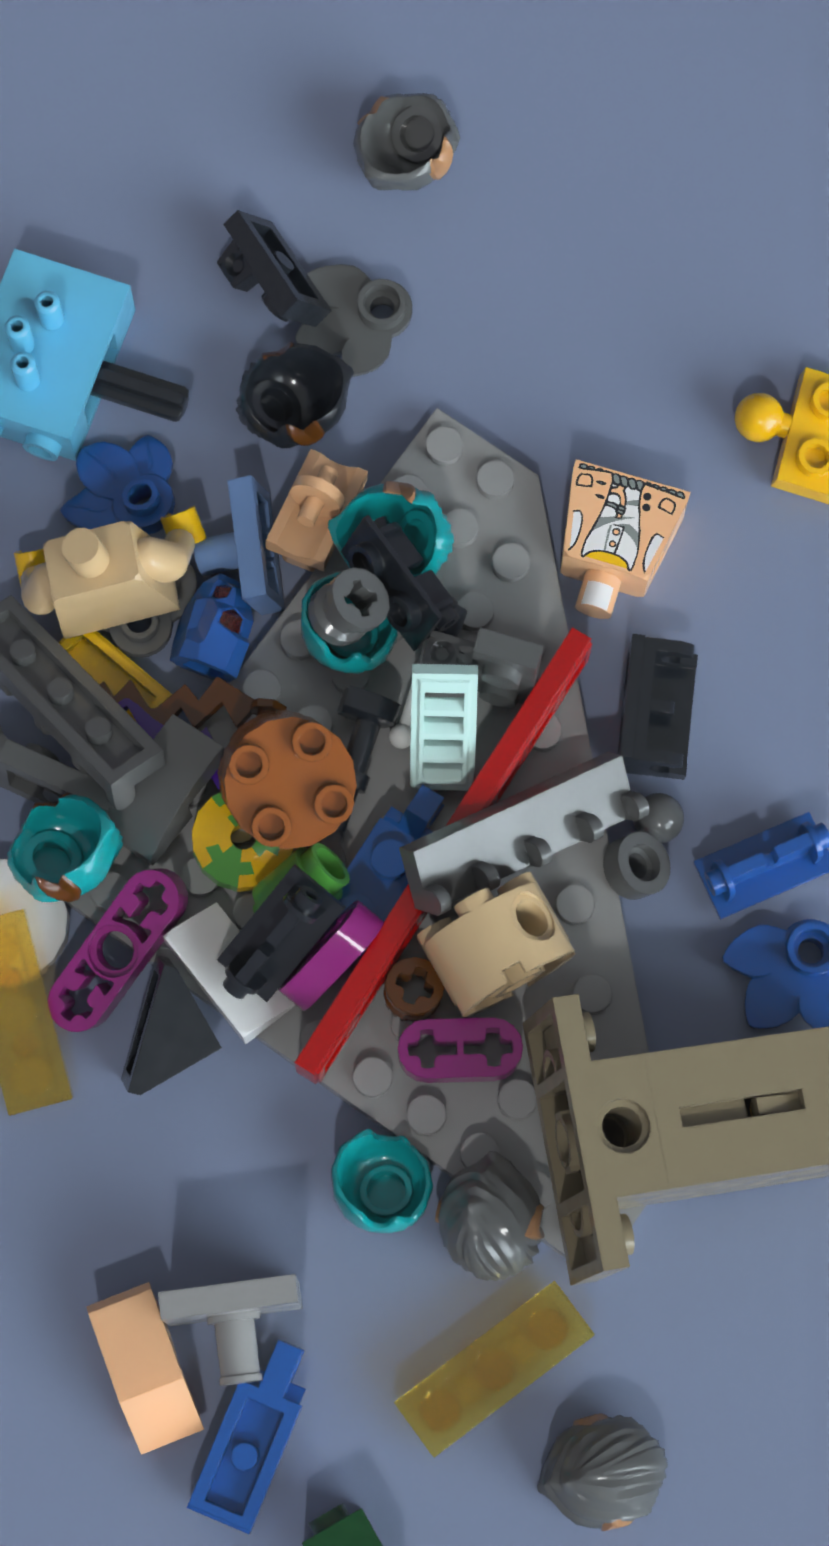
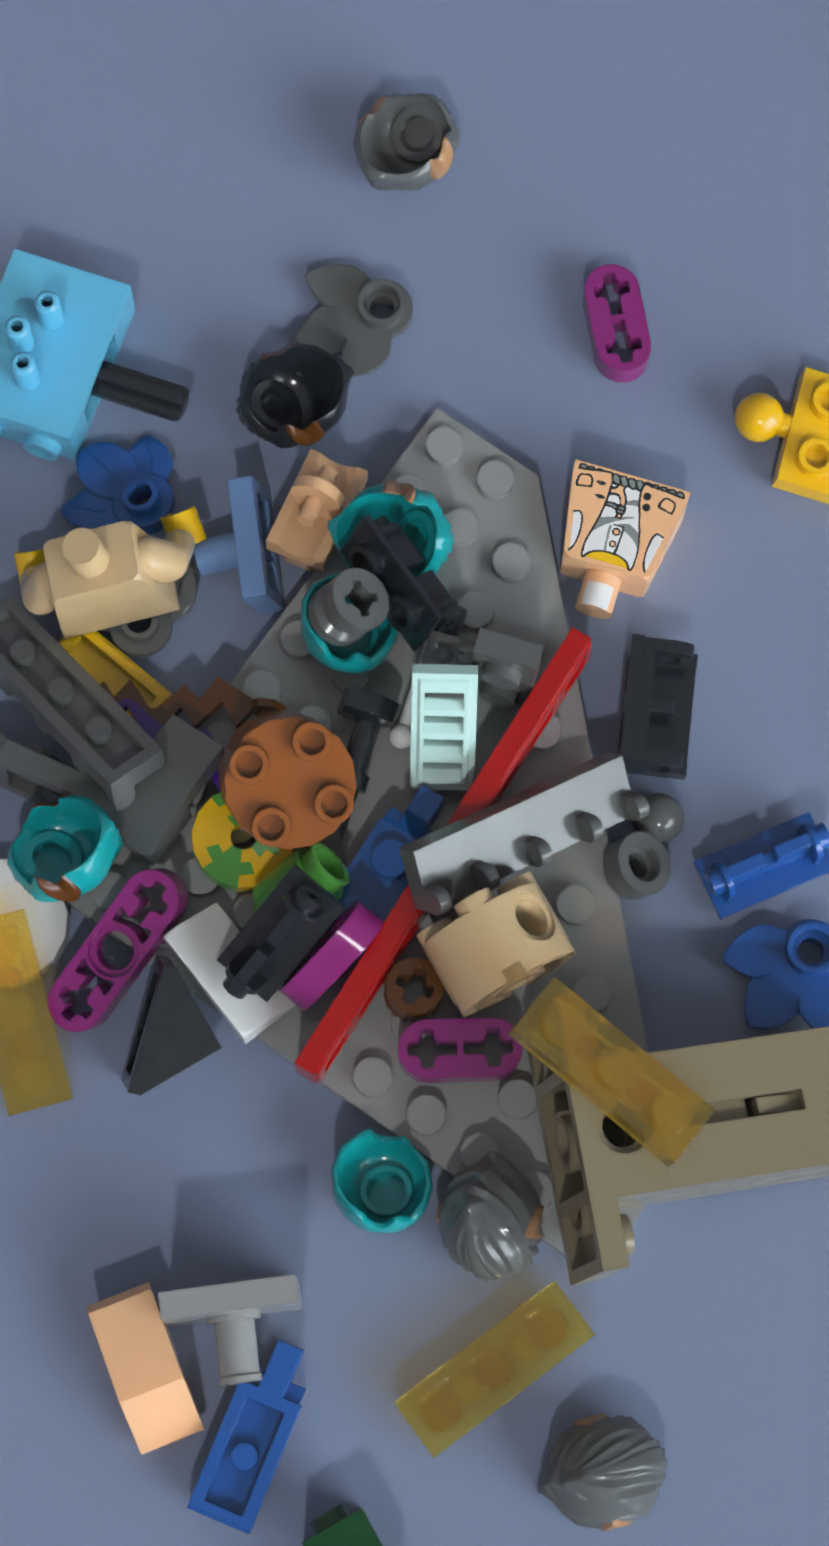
blue rock [170,574,254,683] -> none
black hinge [217,210,332,327] -> none
none -> clear yellow plate [508,977,716,1166]
none -> magenta beam [583,264,651,382]

